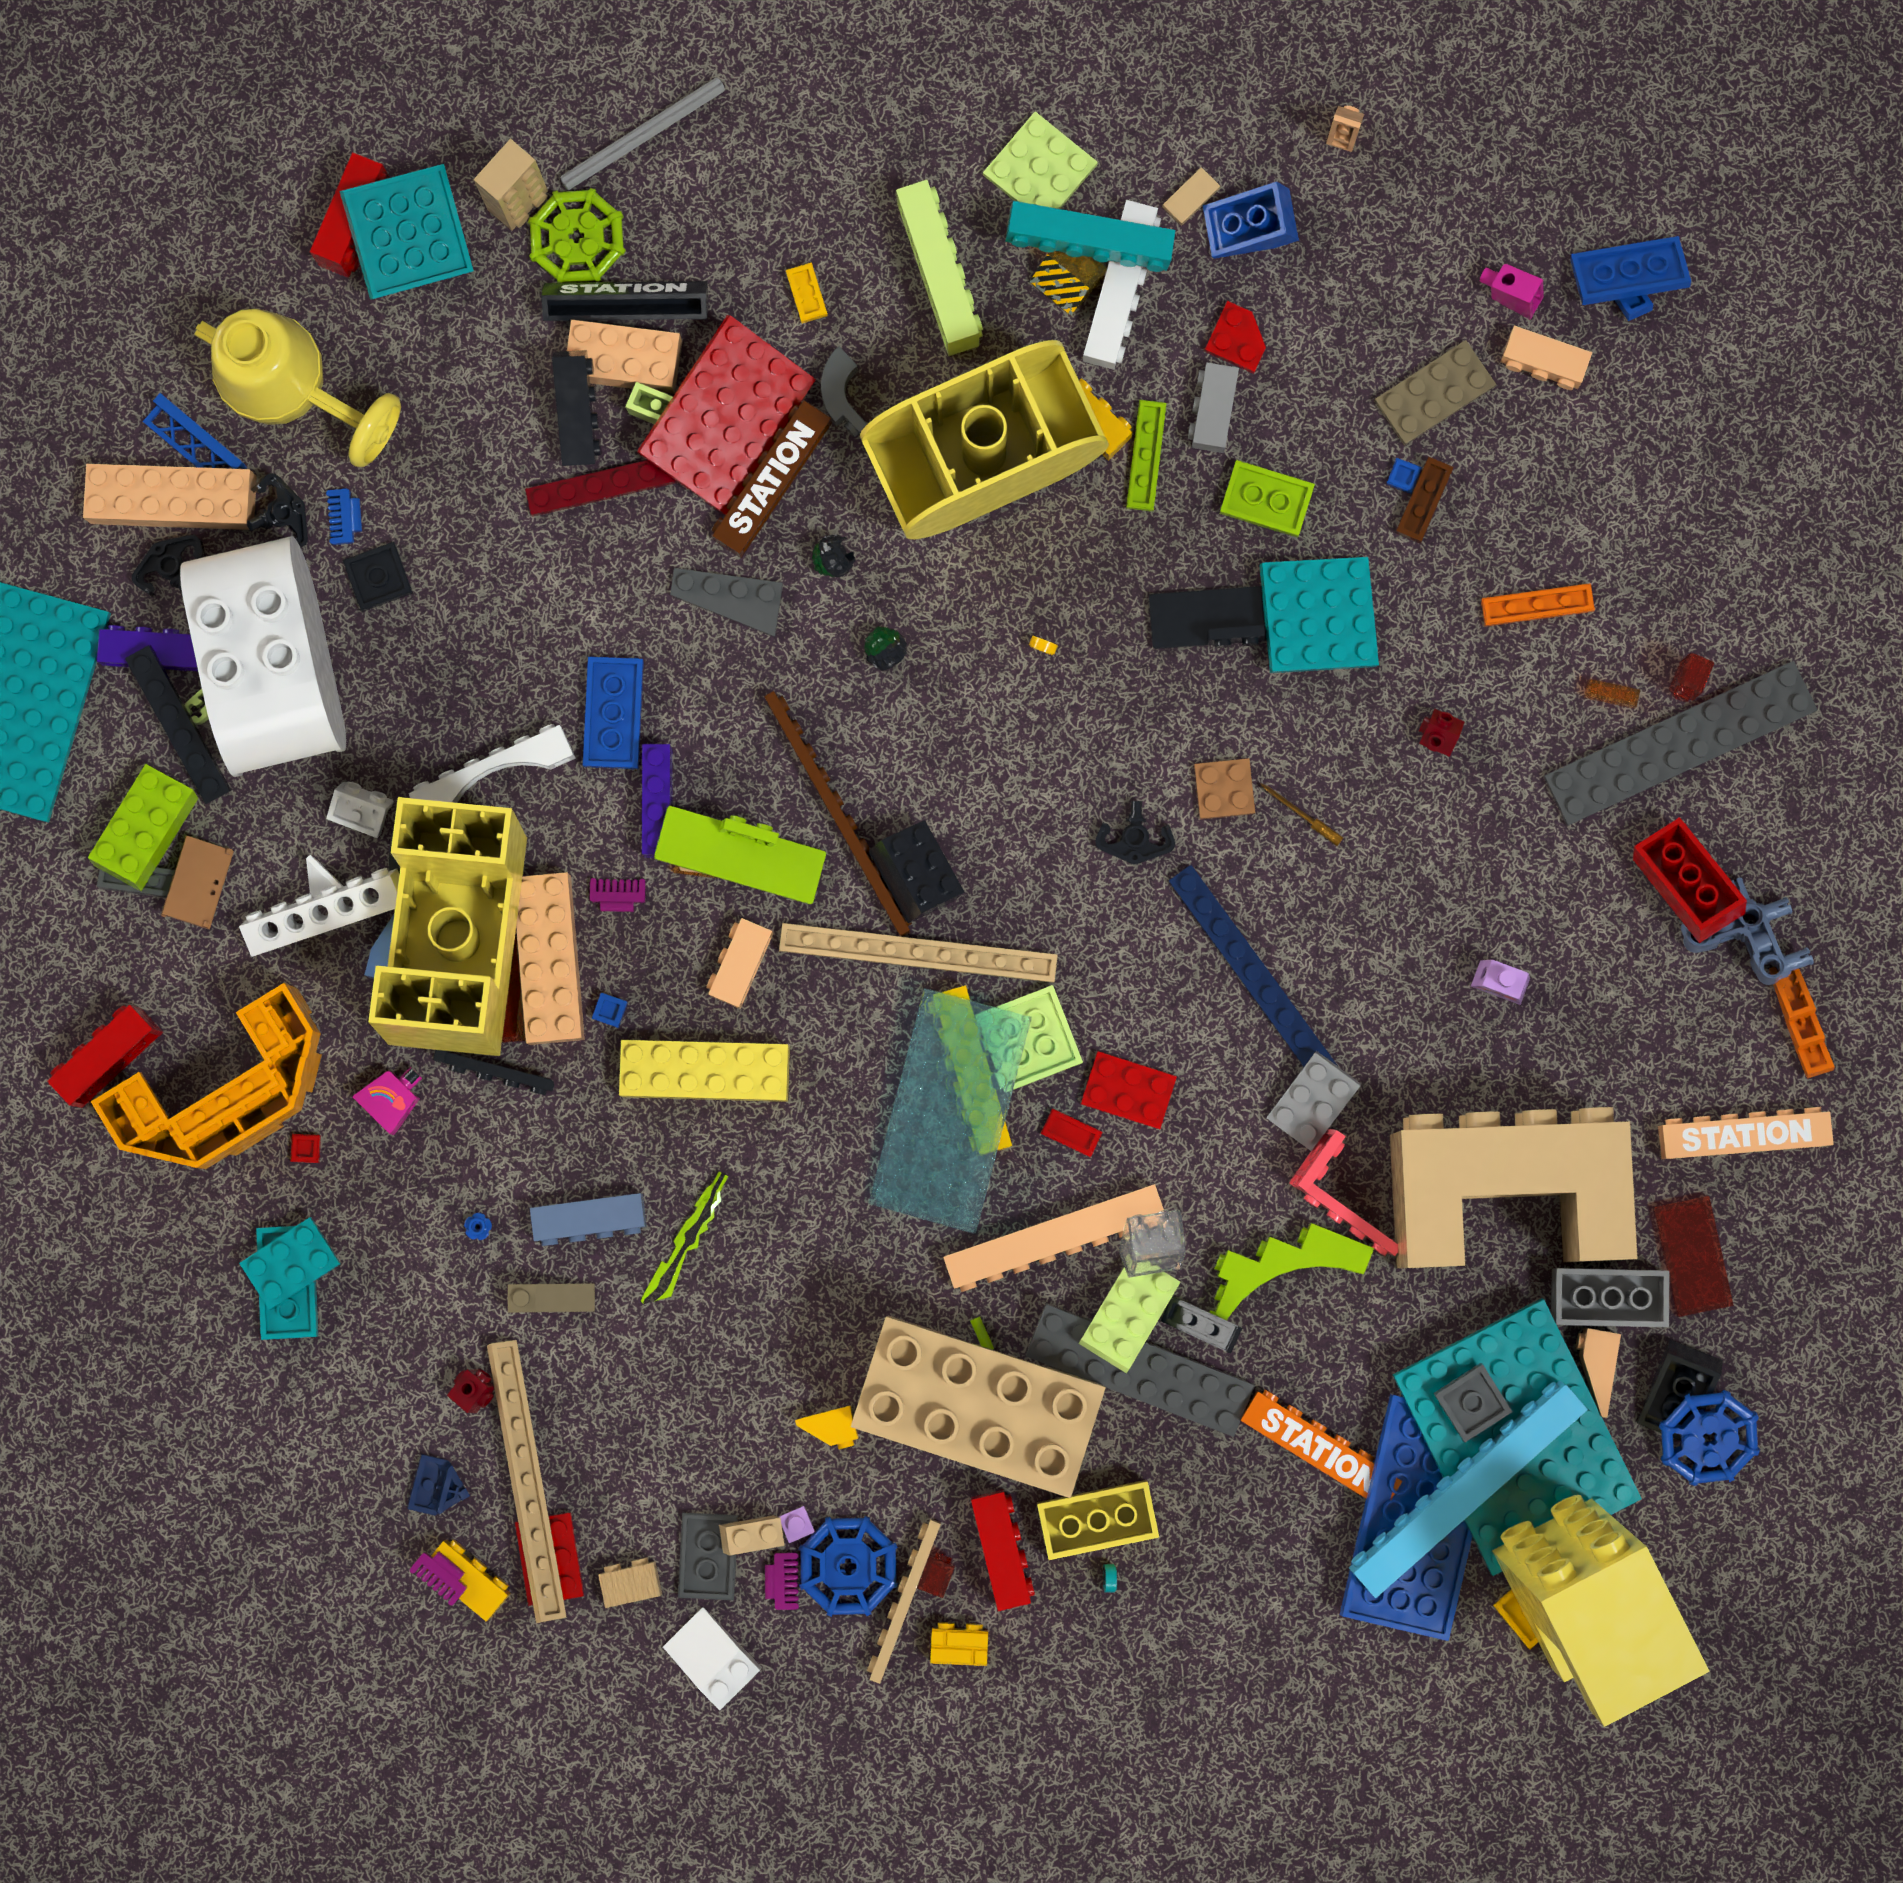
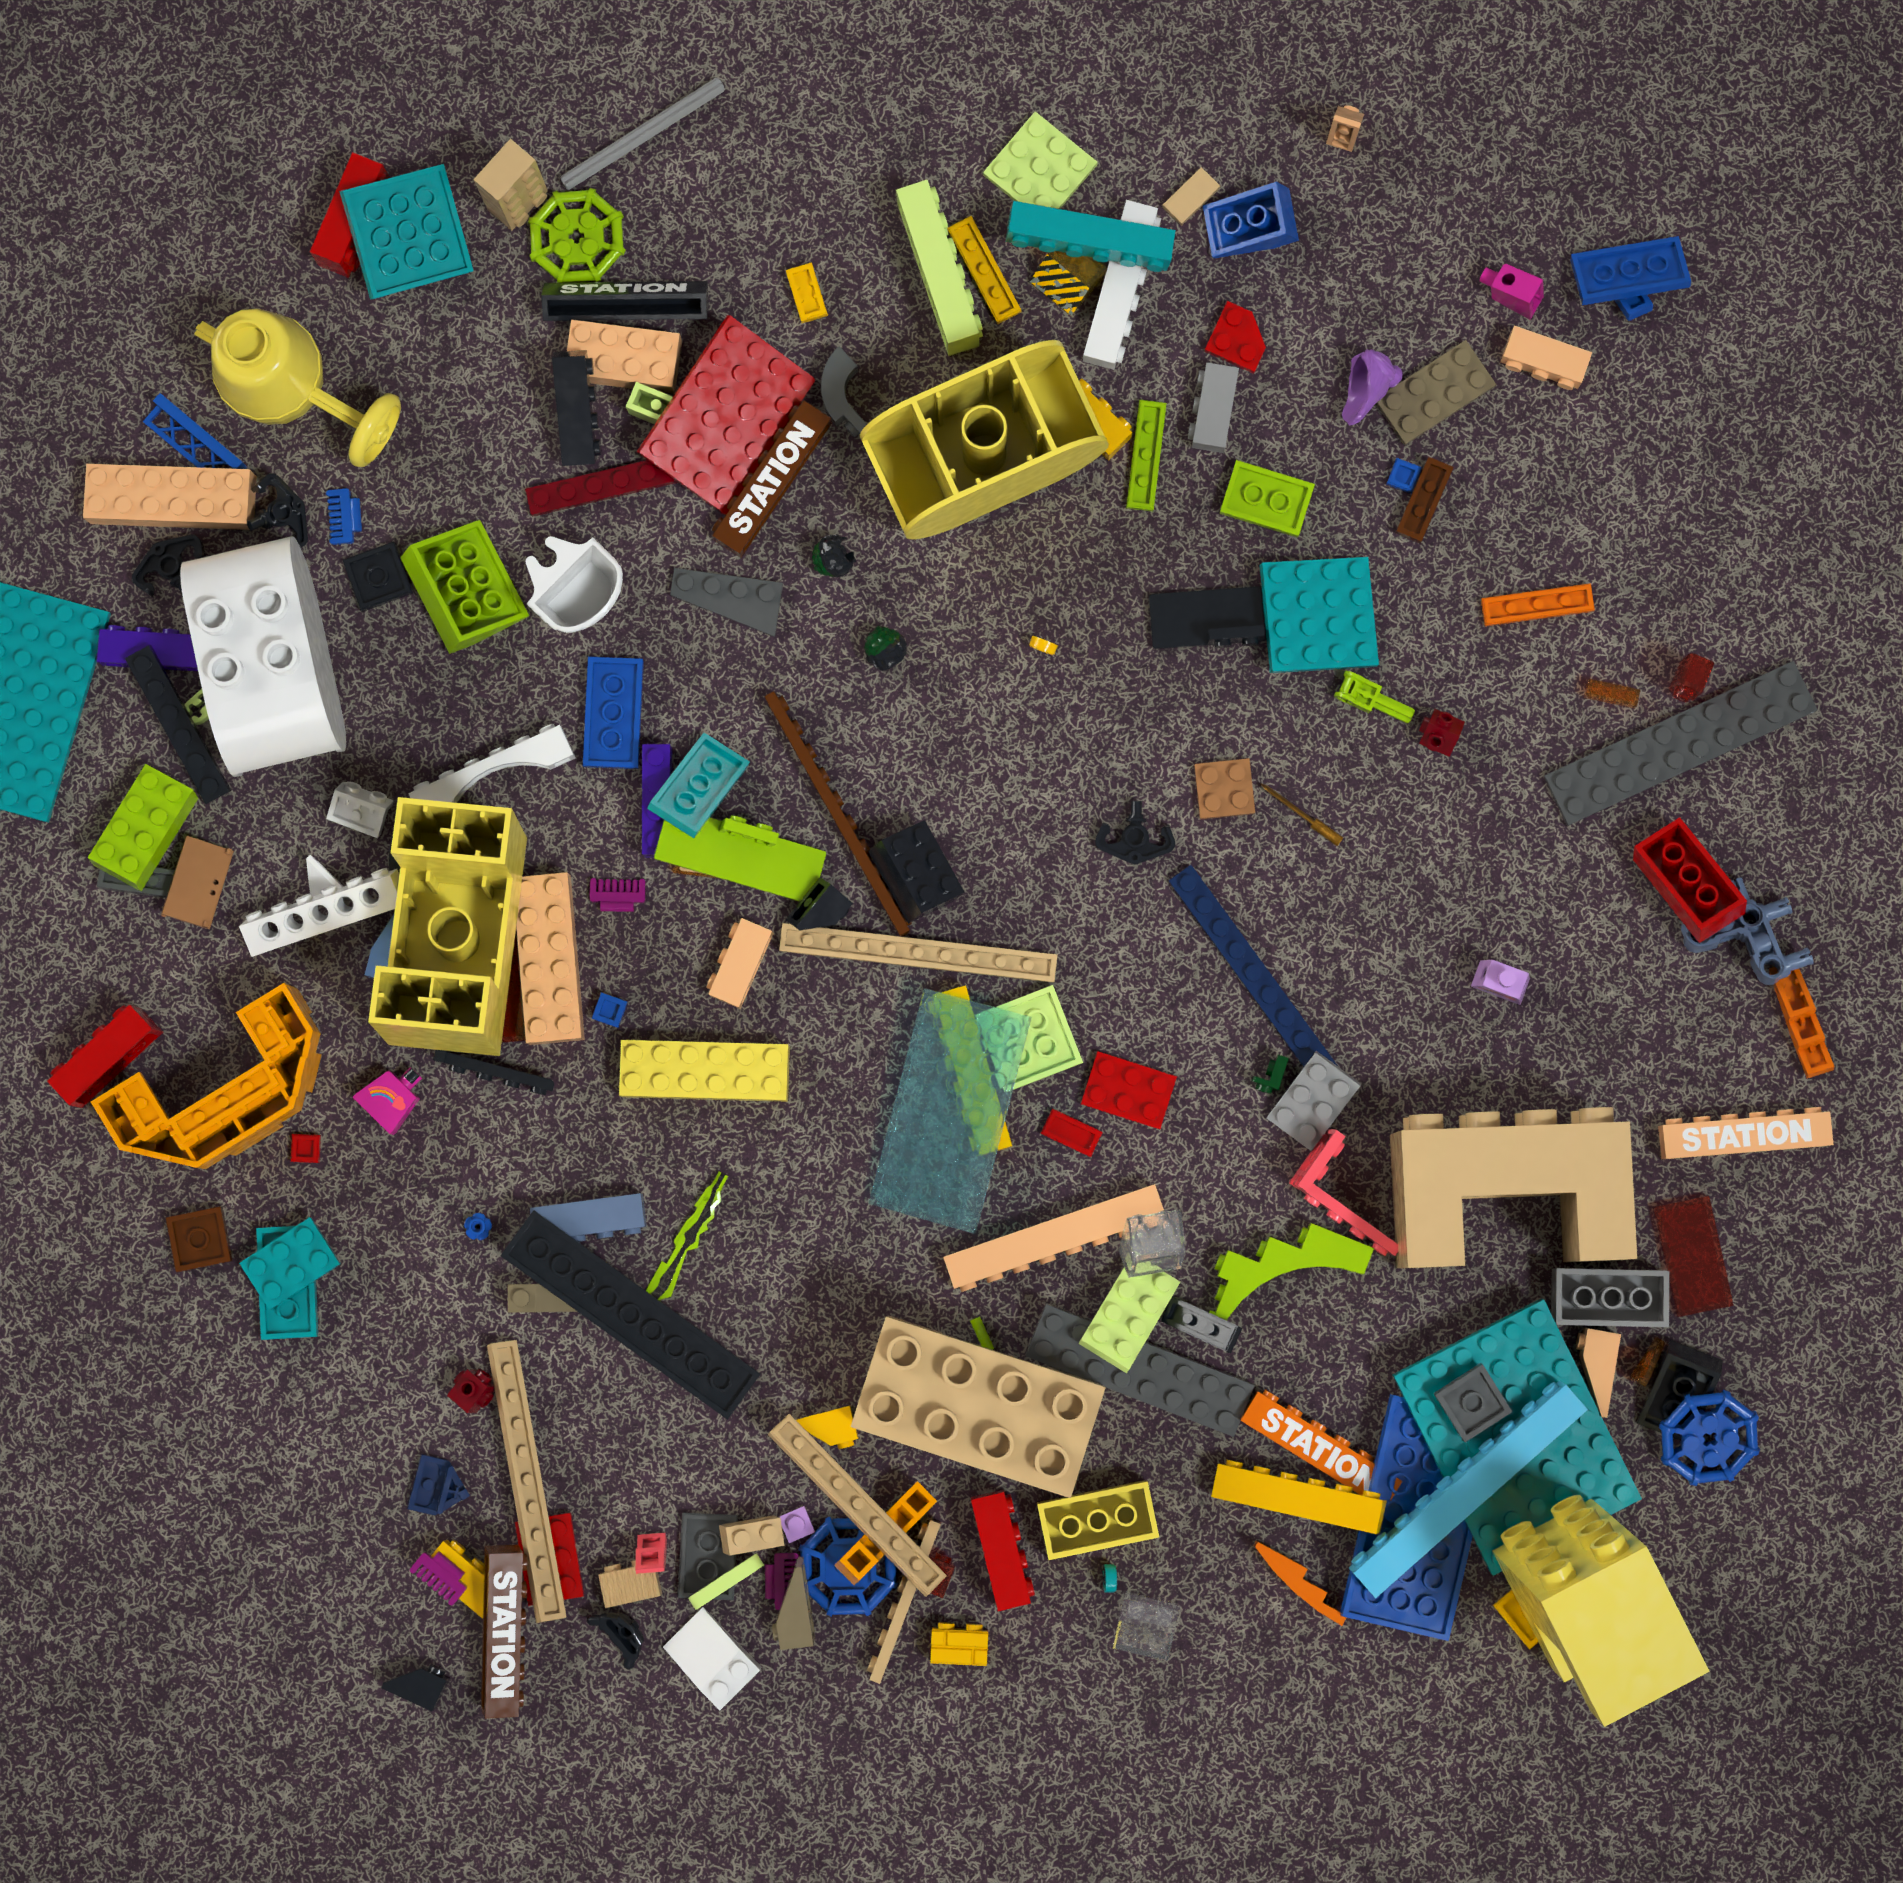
none -> reddish brown plate [166,1206,233,1272]
none -> black slope [381,1664,450,1711]
none -> lime slope [400,520,529,654]
none -> reddish brown brick [481,1545,527,1719]
none -> black plate [500,1210,760,1420]
none -> white piece [526,536,623,633]
none -> black piece [586,1612,644,1670]
none -> coral slope [635,1533,667,1574]
none -> teal plate [647,733,750,838]
none -> yellowish green beam [688,1553,764,1610]
none -> tan tile [768,1414,947,1597]
none -> dark tan slope [772,1557,816,1650]
none -> black slope [786,877,853,931]
none -> light orange arch [834,1481,937,1585]
none -> yellow tile [947,216,1022,324]
none -> clear slope [1113,1590,1180,1661]
none -> yellow brick [1211,1460,1387,1534]
none -> dark green bracket [1251,1055,1289,1094]
none -> orange slope [1254,1540,1347,1626]
none -> lime connector [1334,671,1415,723]
none -> medium lavender hair [1342,349,1402,425]
none -> clear orange tile [1629,1337,1665,1387]

